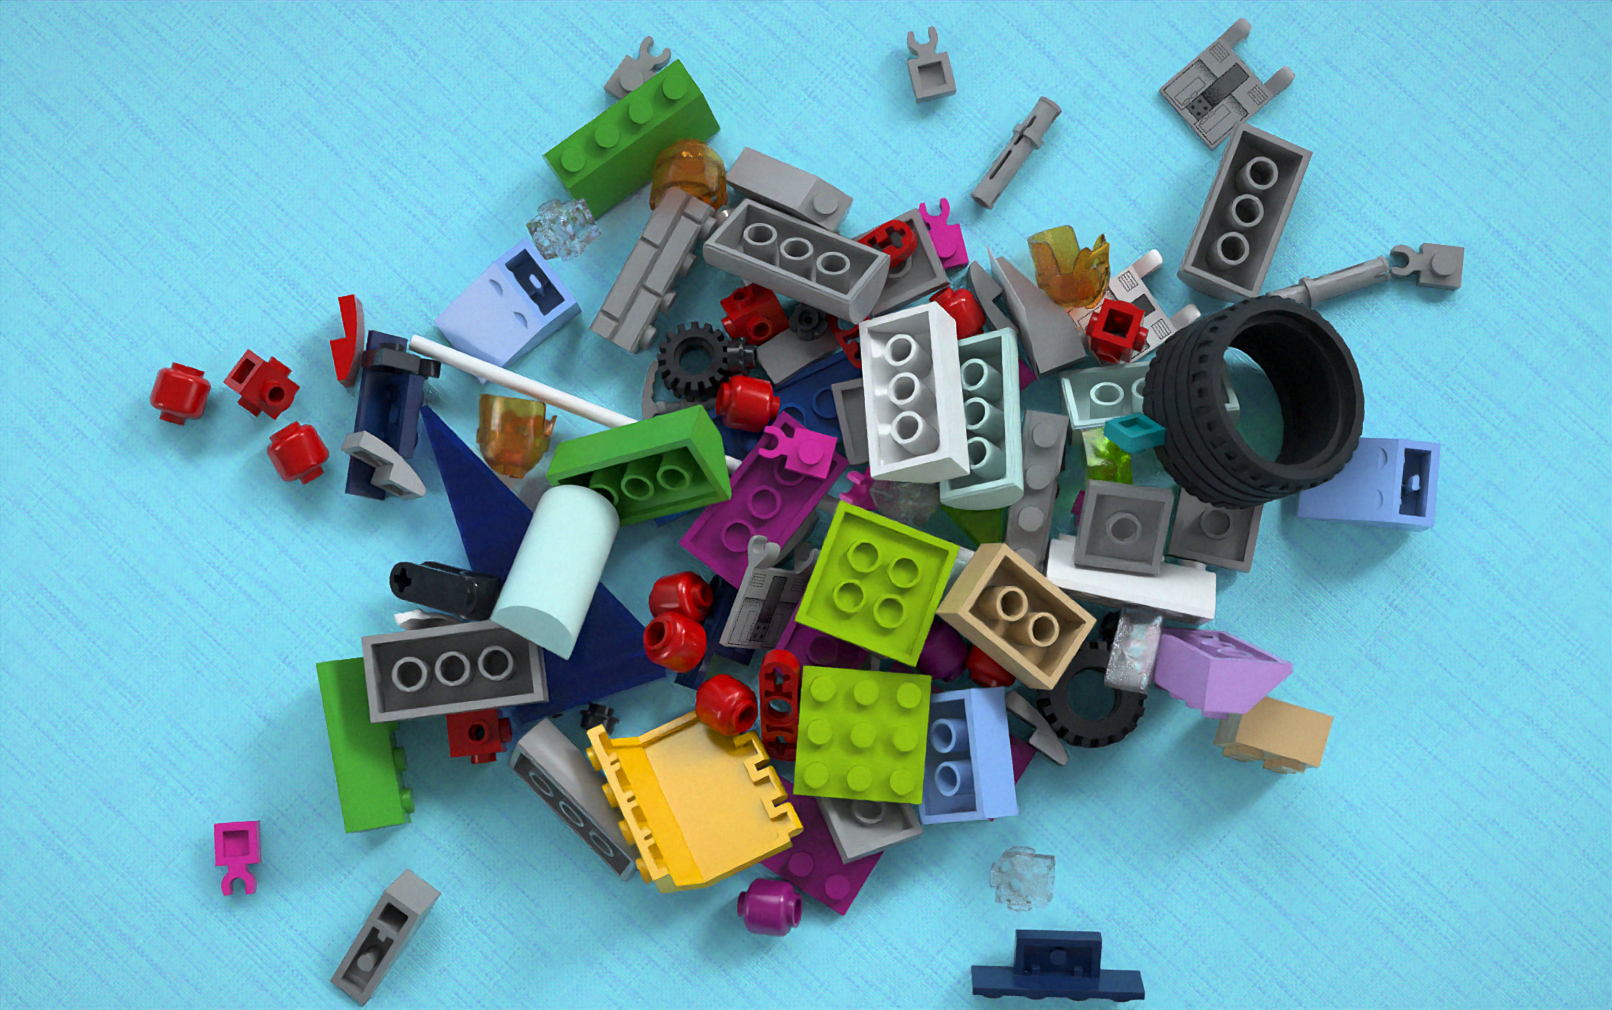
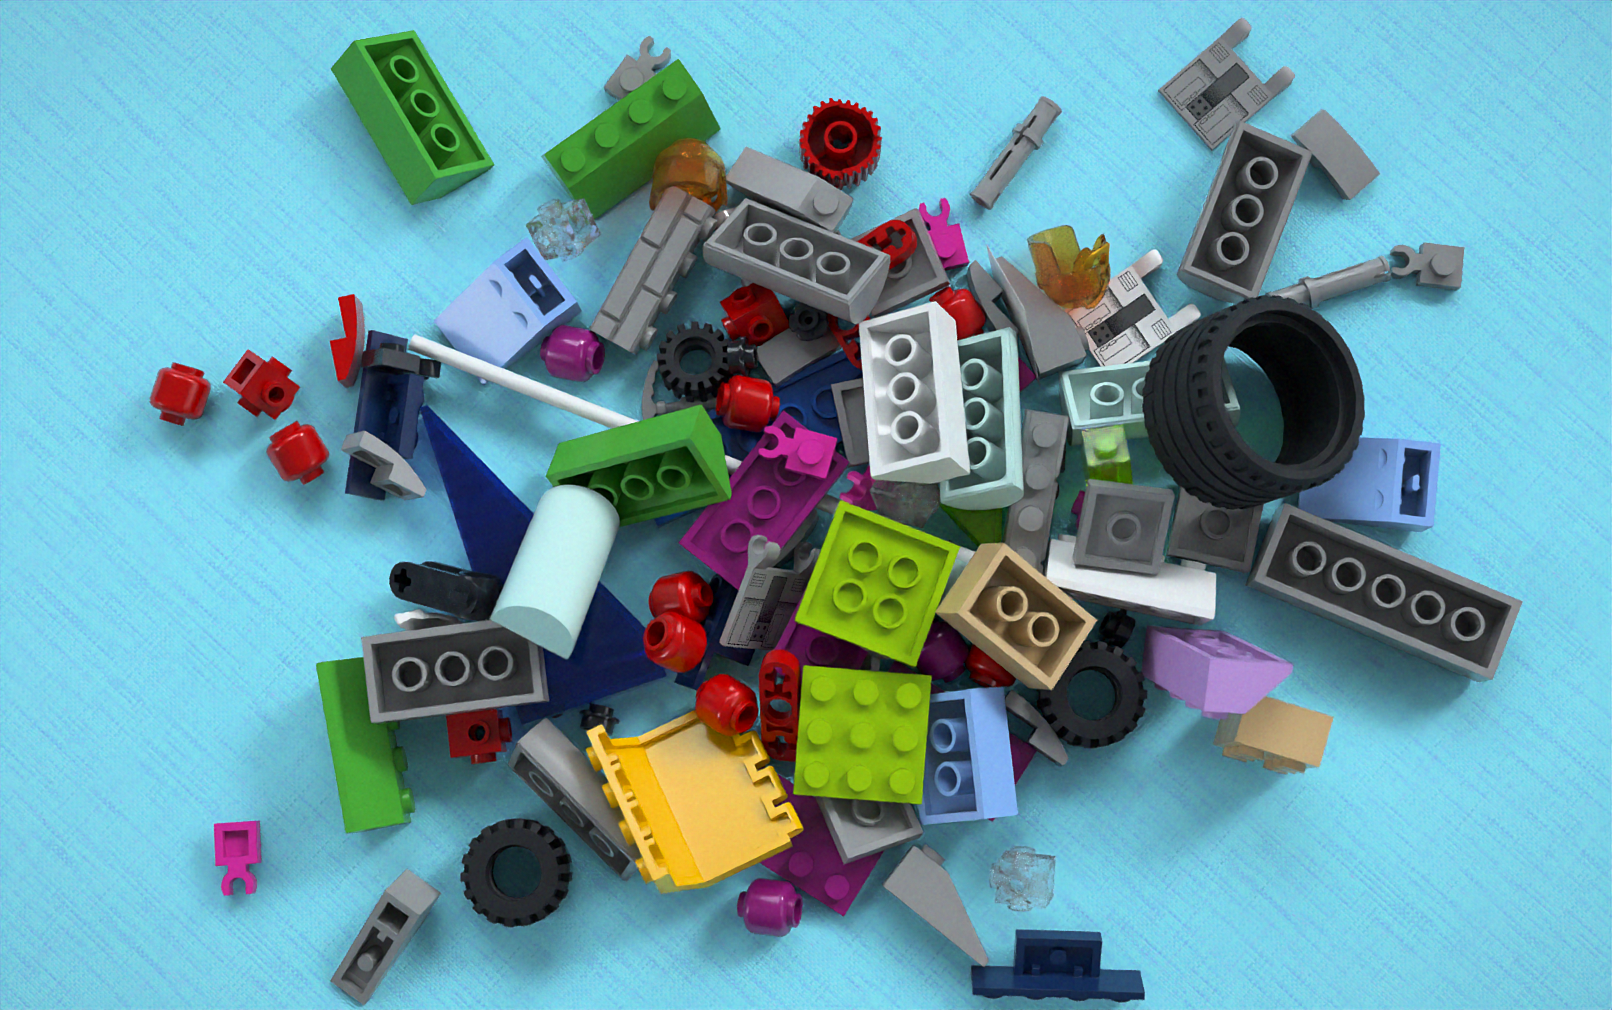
clear orange helmet [476,393,557,479] -> none
light grey plate [907,26,957,104] -> none
red brick [1085,298,1149,364] -> none
teal plate [1104,412,1166,454] -> none
clear plate [1104,603,1166,694] -> none
none -> bright green slope [330,30,495,205]
none -> black tyre [460,819,573,927]
none -> magenta head [540,325,605,382]
none -> red brick [799,98,882,190]
none -> light grey slope [882,844,989,967]
none -> light grey brick [1245,503,1523,682]
none -> light grey slope [1291,109,1380,200]

